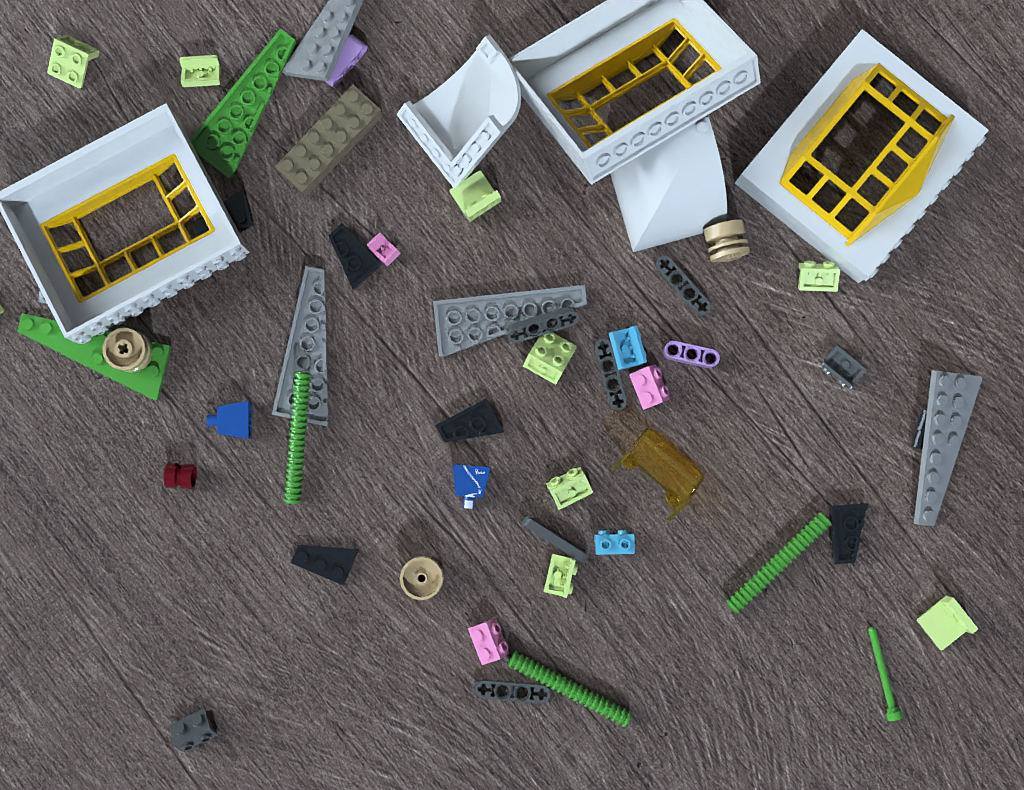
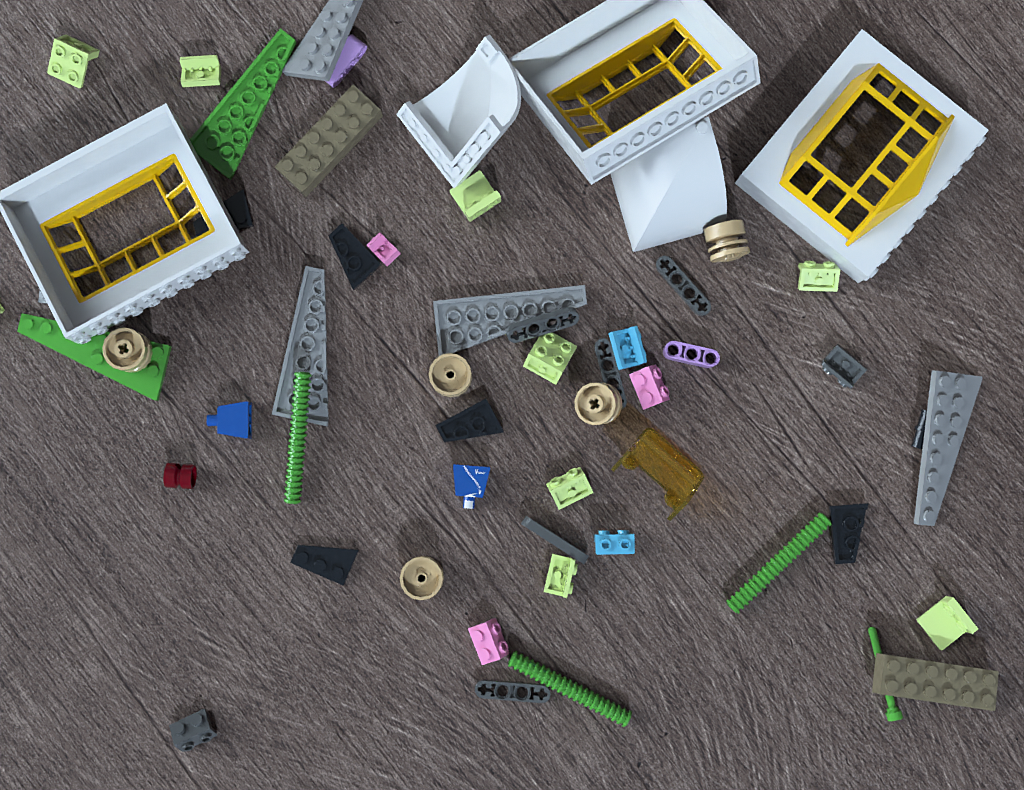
none -> tan wheel [429,353,472,397]
none -> tan wheel [575,382,622,425]
none -> dark tan brick [872,653,999,711]

